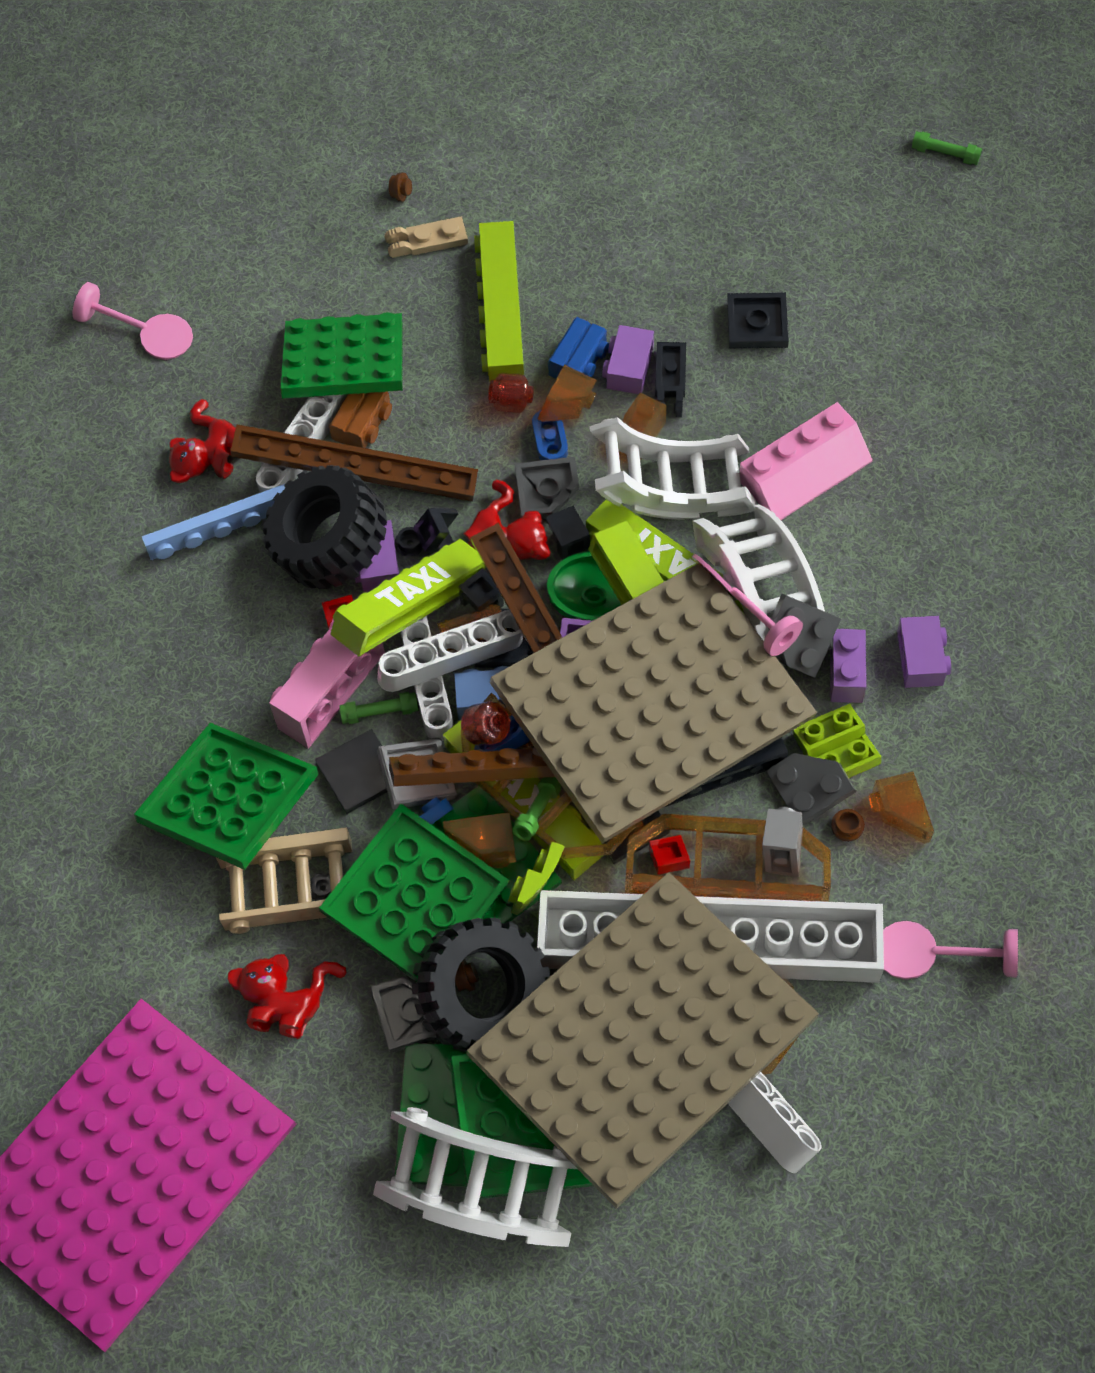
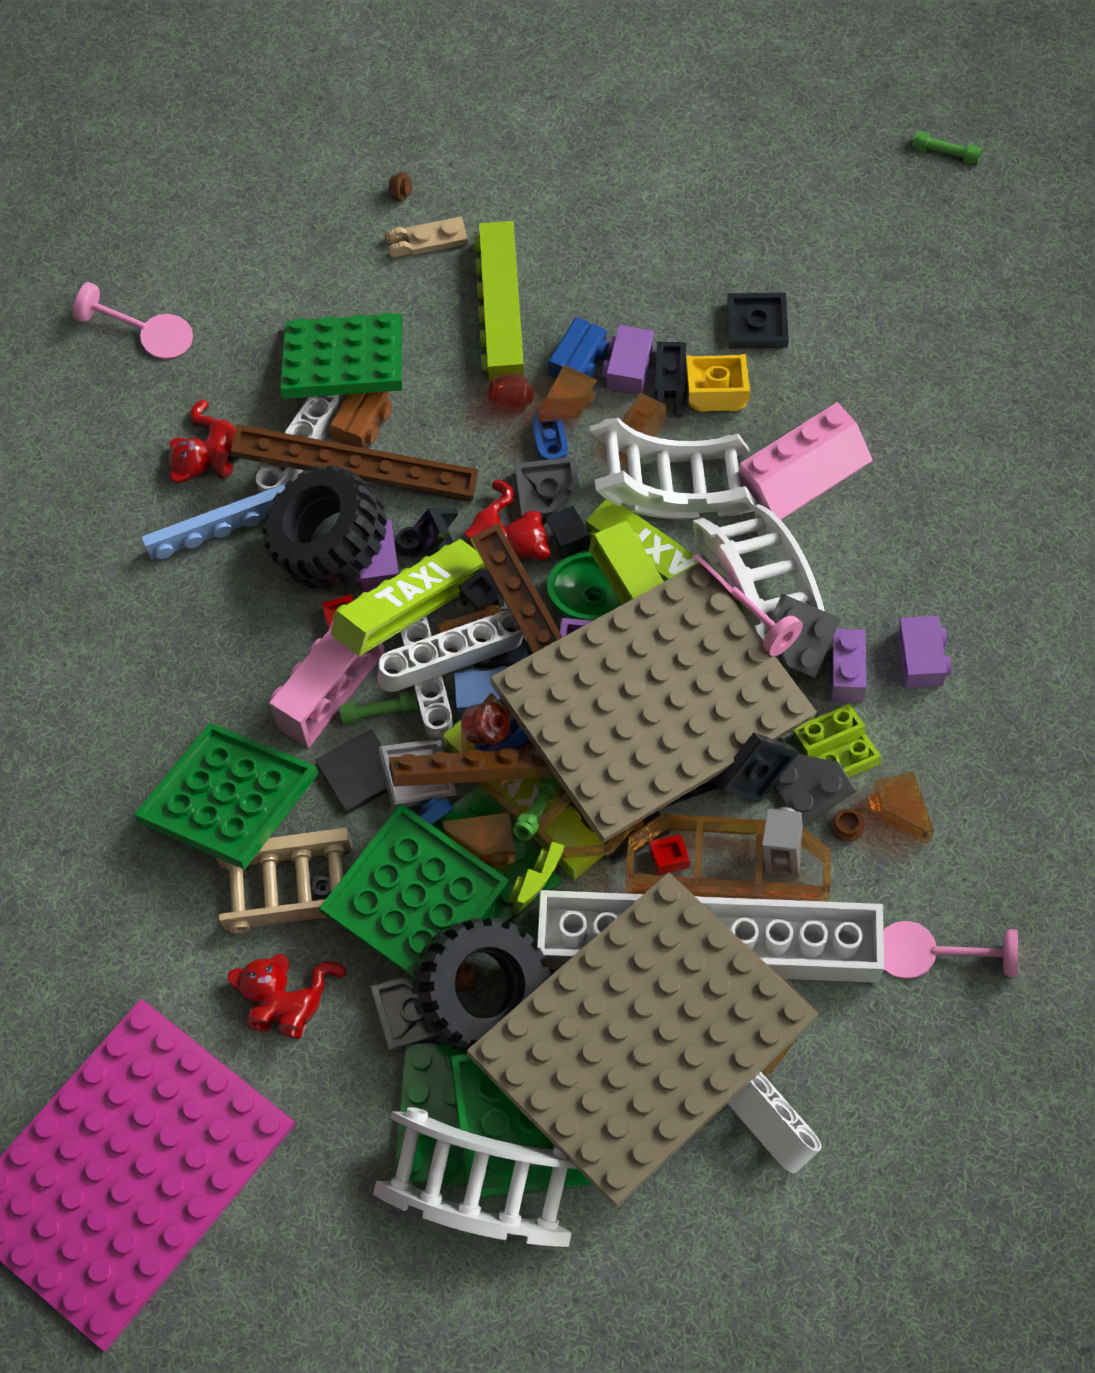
none -> yellow slope [686,354,750,412]
none -> black plate [714,732,799,802]

